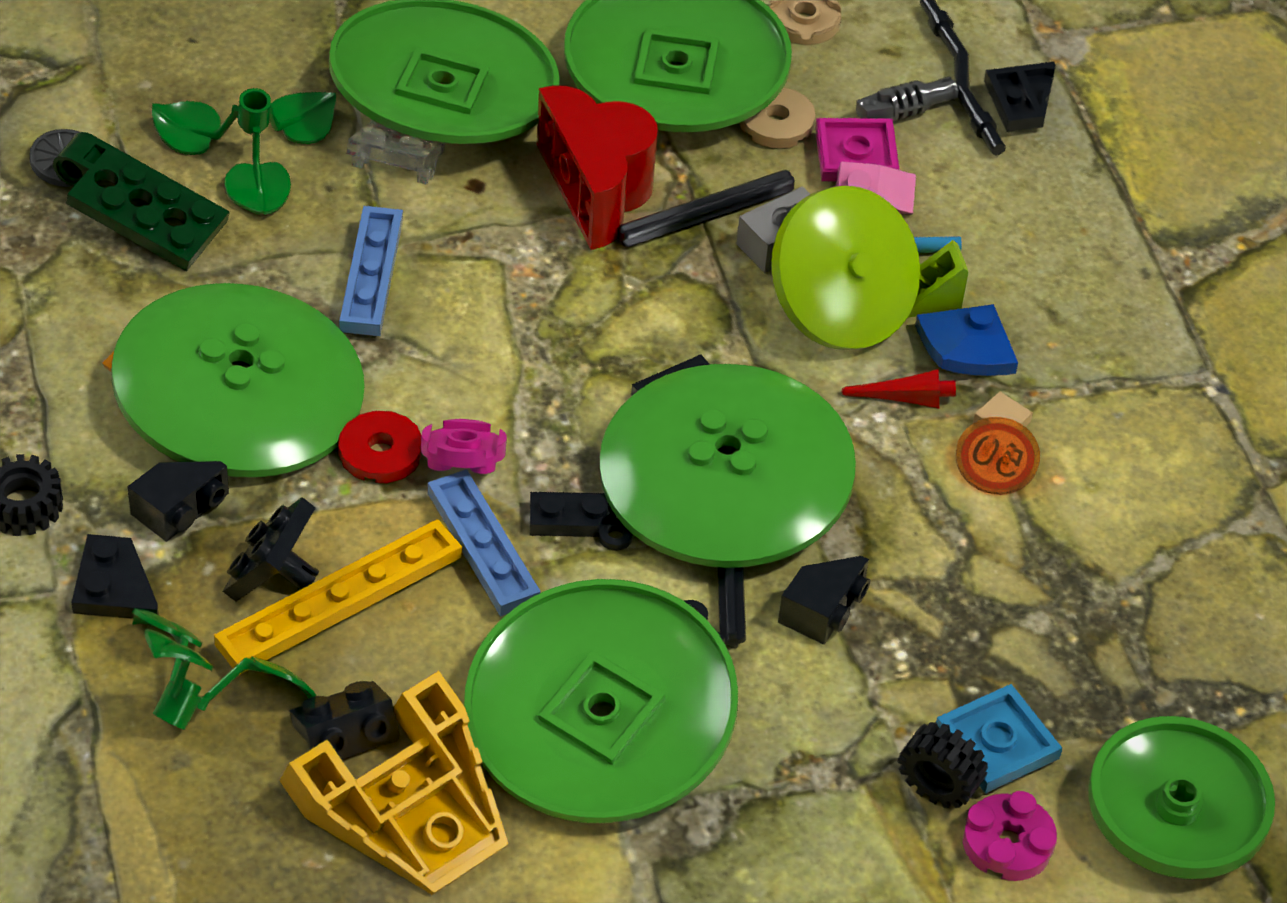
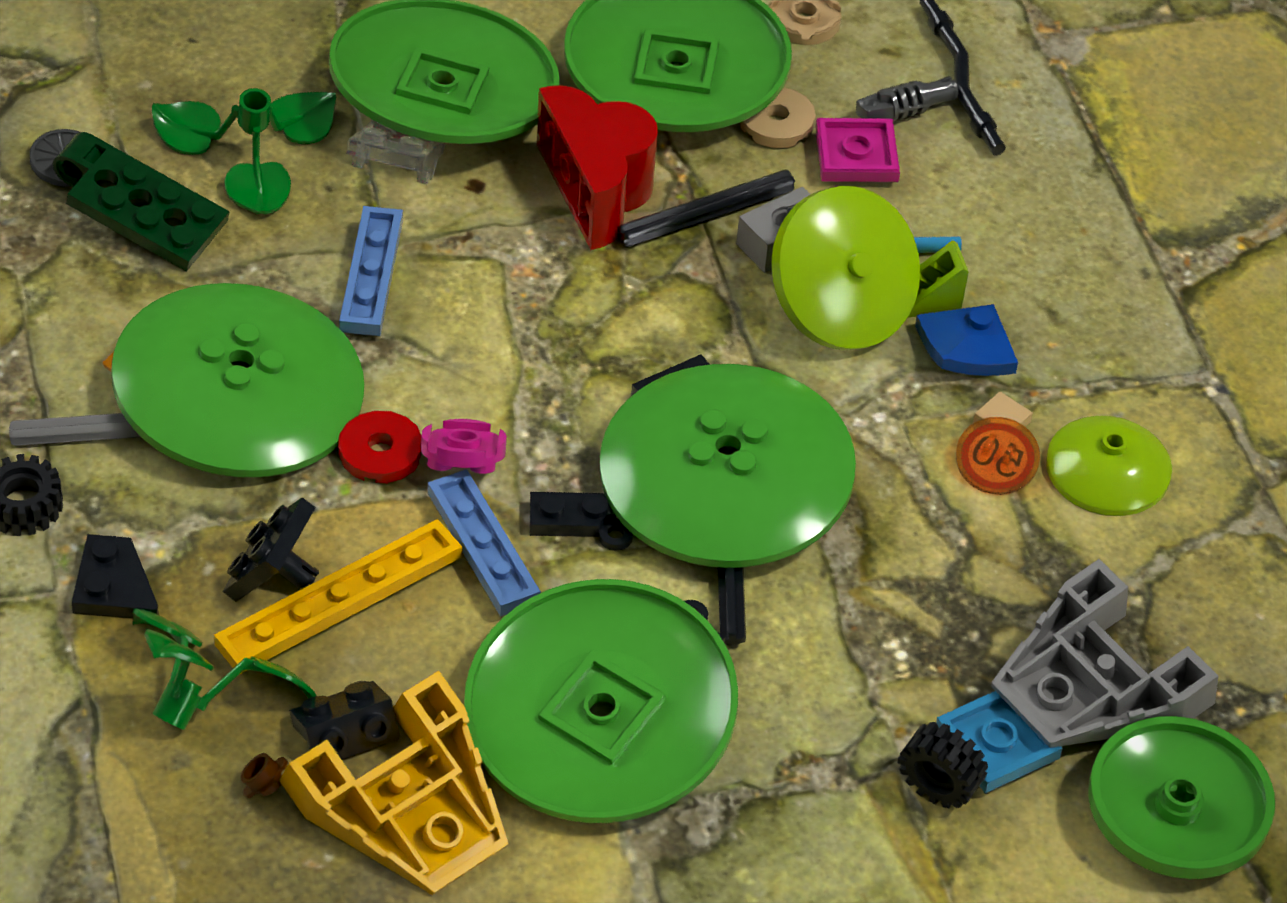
black slope [127,461,229,542] -> none
black slope [778,556,871,645] -> none
bright pink slope [837,161,916,214] -> none
red piece [841,369,956,409] -> none
dark pink plate [963,791,1057,881] -> none
black wing [984,61,1056,132] -> none
none -> light grey axle [9,413,141,446]
none -> reddish brown plate [241,753,288,799]
none -> light grey wedge [991,559,1218,748]
none -> lime dish [1046,416,1172,516]

